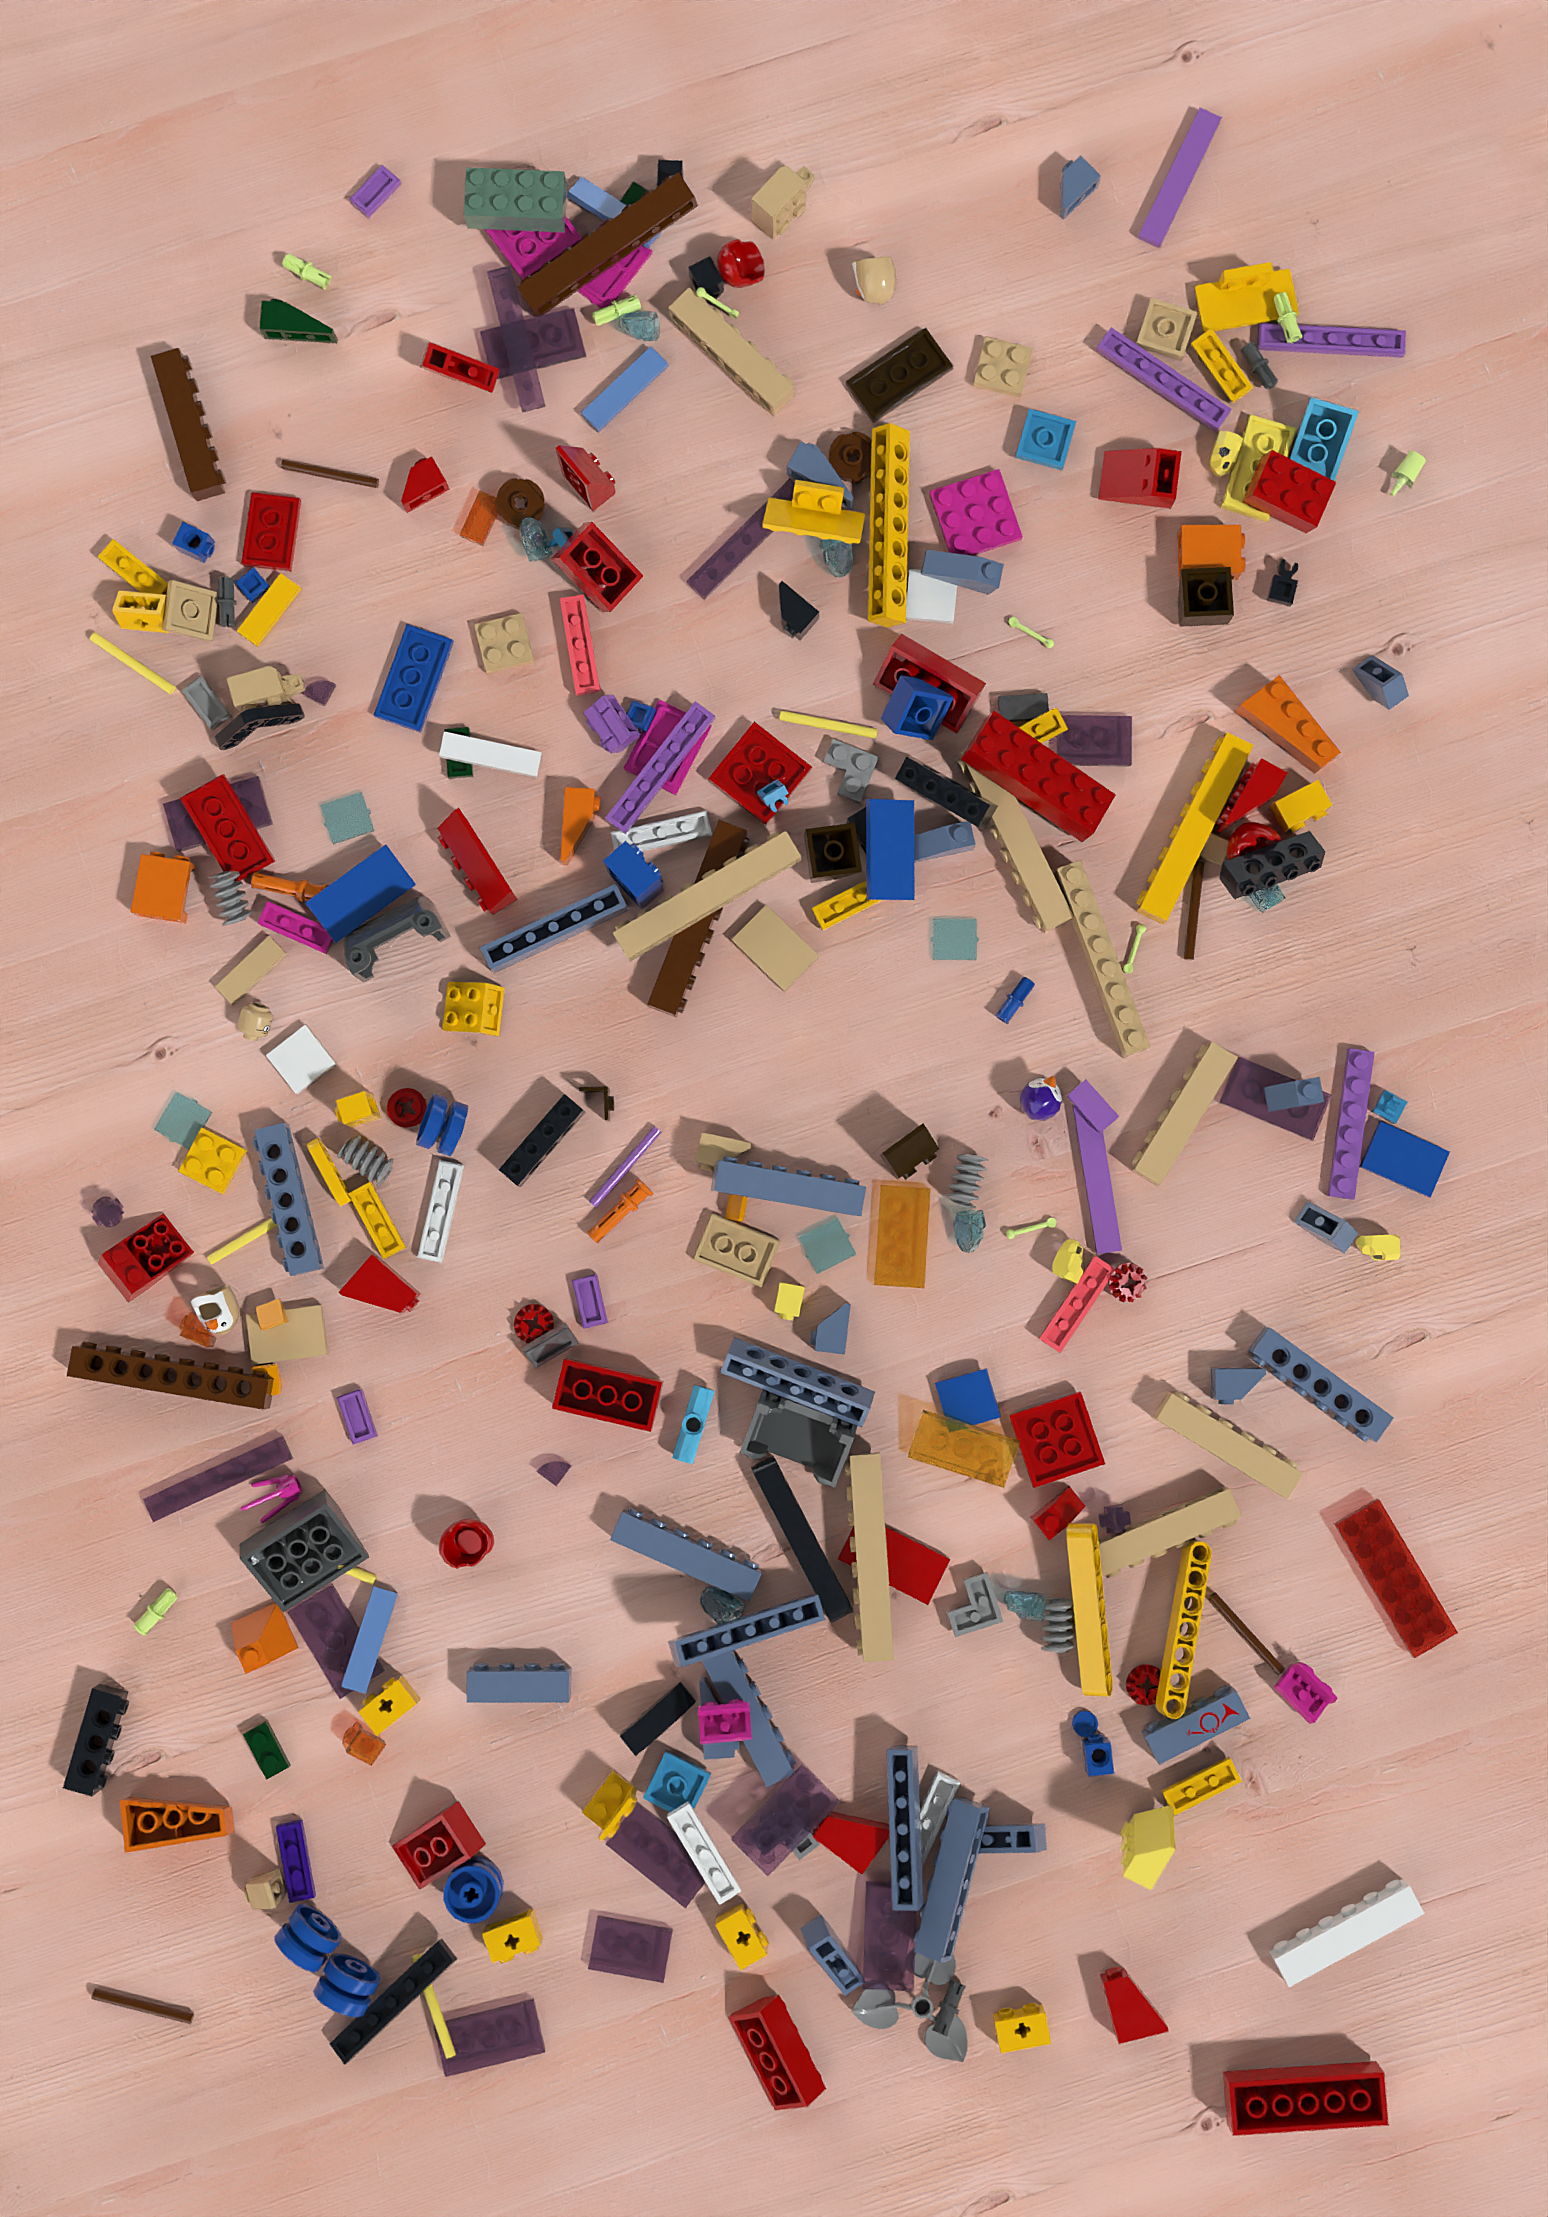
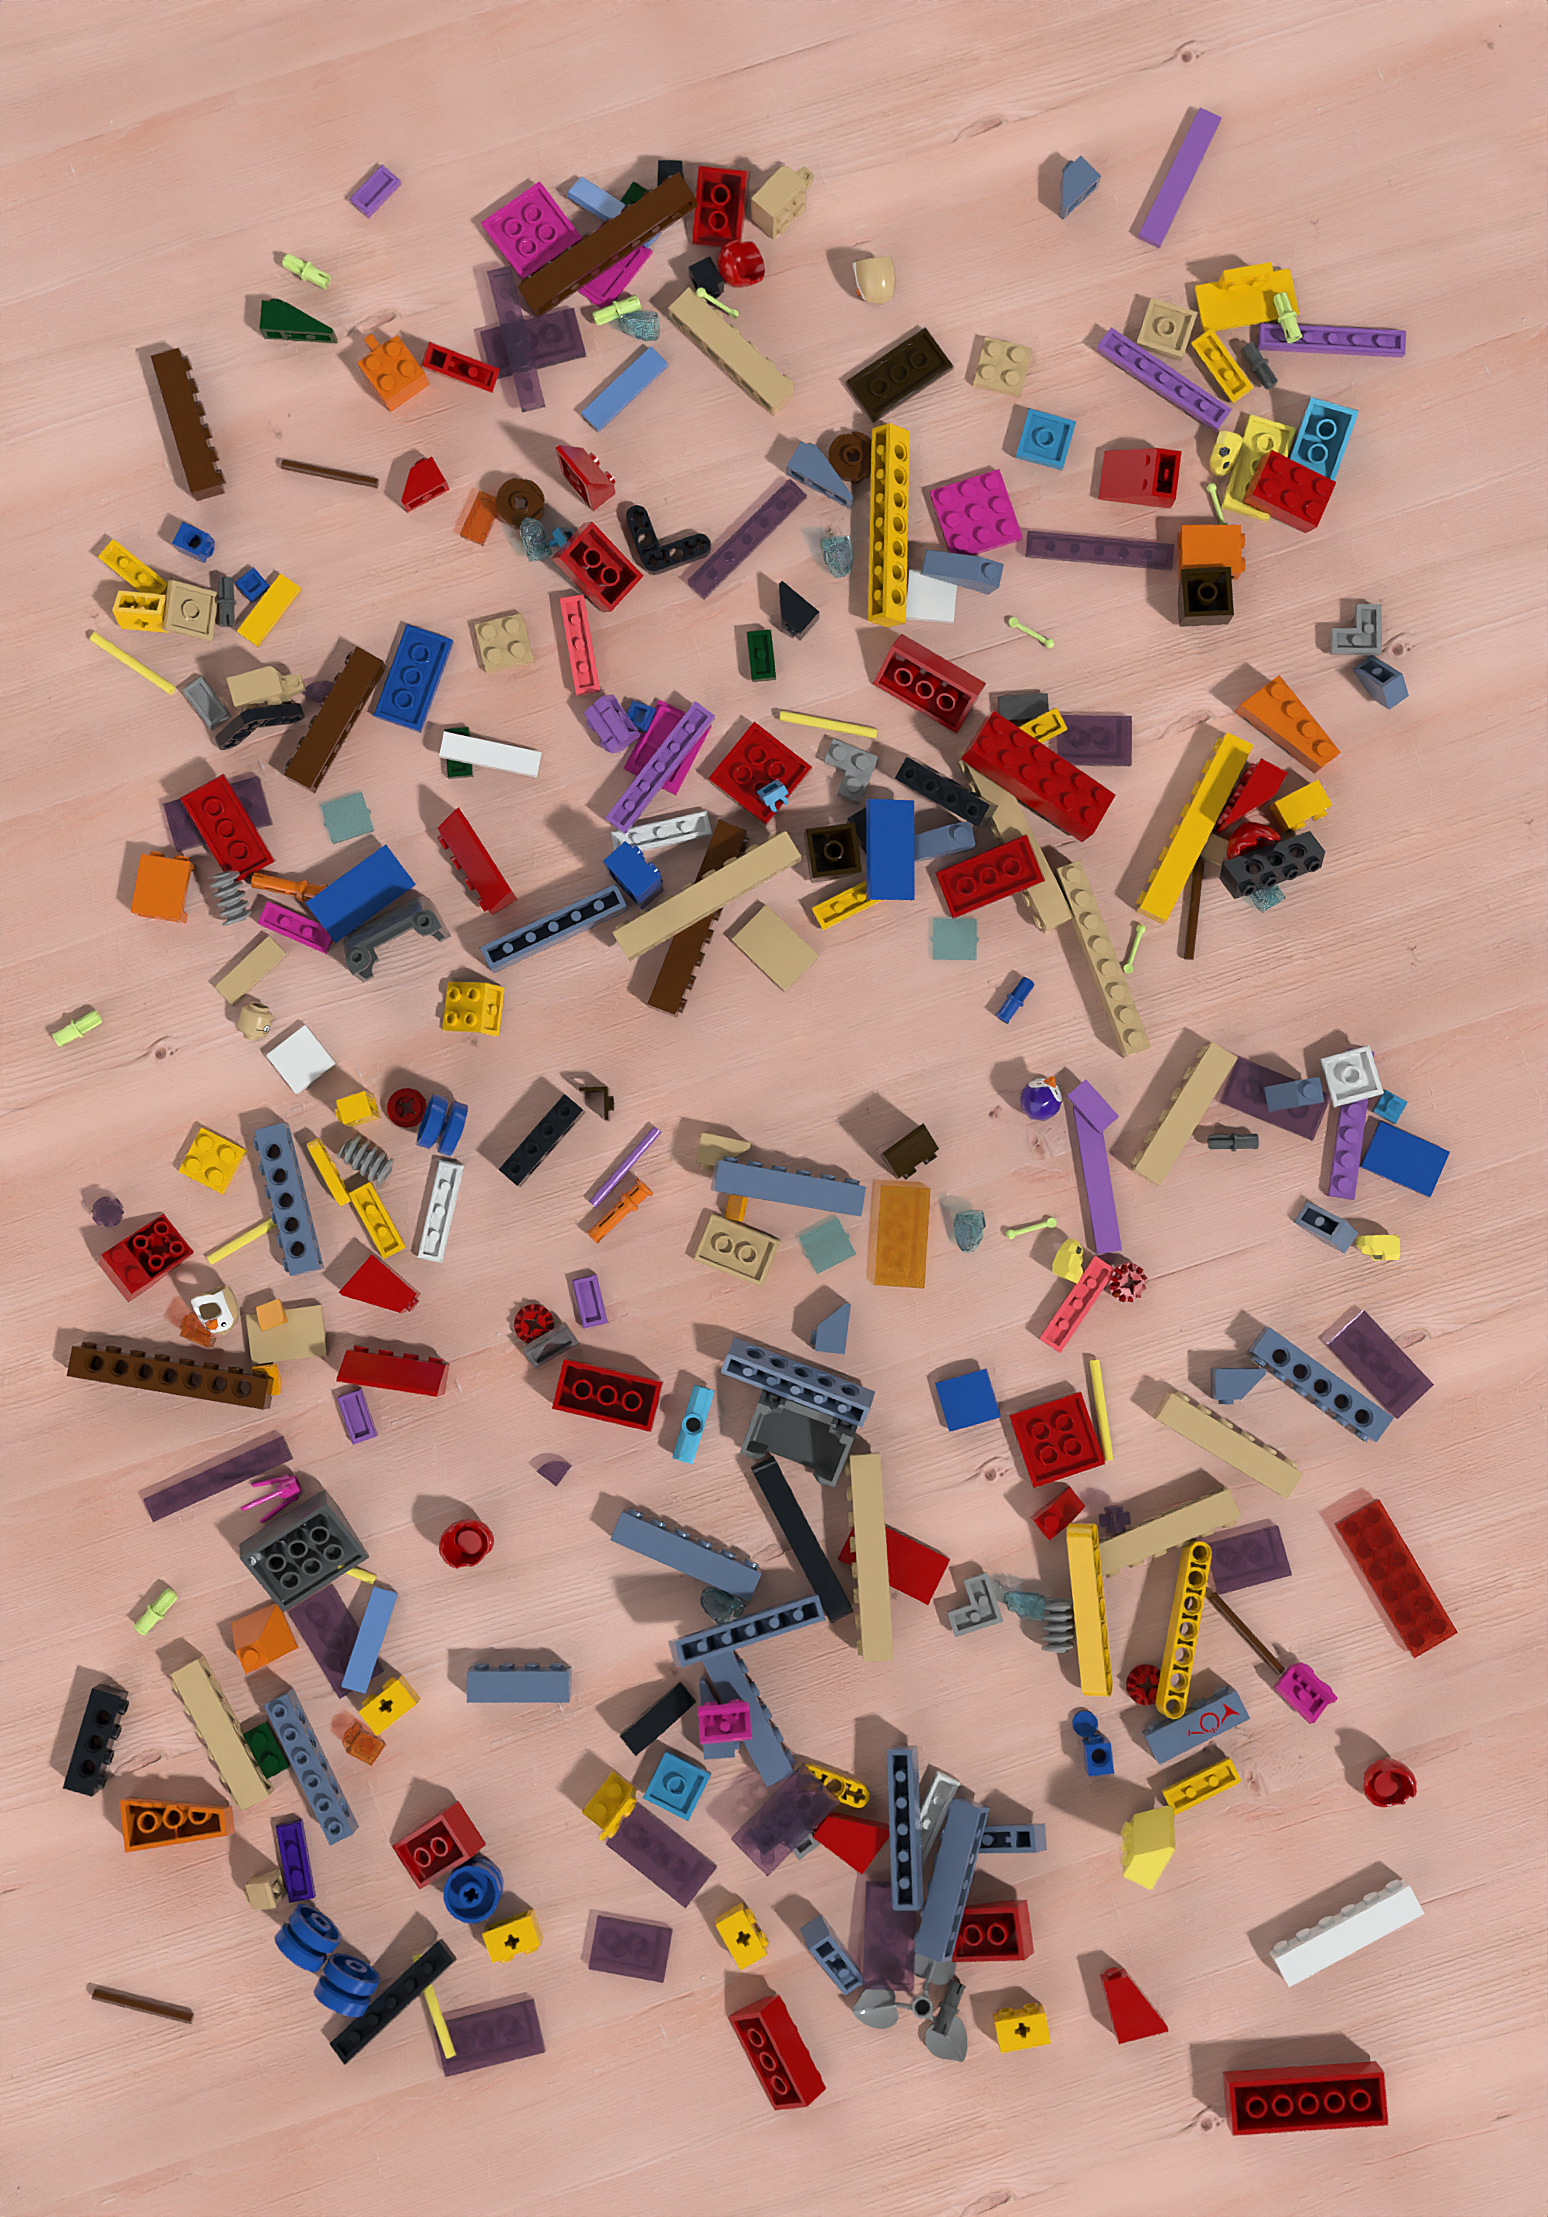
clear light blue piece [154,1092,212,1150] -> none
red tile [241,492,301,572] -> none
sand green brick [464,167,567,232] -> none
orange slope [560,787,601,865] -> none
white plate [667,1801,741,1905] -> none
yellow bracket [762,480,865,544] -> none
light yellow brick [774,1282,805,1321] -> none
blue slope [881,675,953,741] -> none
clear yellow tile [908,1410,1020,1488] -> none
light grey piece [947,1154,988,1208] -> none
black plate [1267,559,1298,607] -> none
yellowish green piece [1390,451,1426,497] -> none
none -> yellowish green axle [52,1010,102,1047]
none -> tan brick [170,1655,274,1811]
none -> sand blue brick [264,1688,359,1846]
none -> reddish brown brick [284,646,387,794]
none -> red slope [336,1345,450,1397]
none -> orange hinge [357,333,430,412]
none -> black beam [626,505,711,575]
none -> red slope [692,166,751,247]
none -> dark green plate [747,629,776,682]
none -> yellow beam [799,1764,870,1808]
none -> red tile [935,834,1046,919]
none -> red slope [952,1900,1034,1962]
none -> clear purple tile [1025,531,1174,571]
none -> light yellow bar [1089,1359,1113,1461]
none -> yellowish green hinge [1207,483,1228,525]
none -> dark grey axle [1207,1132,1259,1152]
none -> clear purple tile [1207,1525,1292,1595]
none -> white tile [1320,1045,1384,1107]
none -> clear purple tile [1326,1310,1434,1419]
none -> light grey plate [1330,604,1382,655]
none -> red piece [1363,1758,1417,1808]

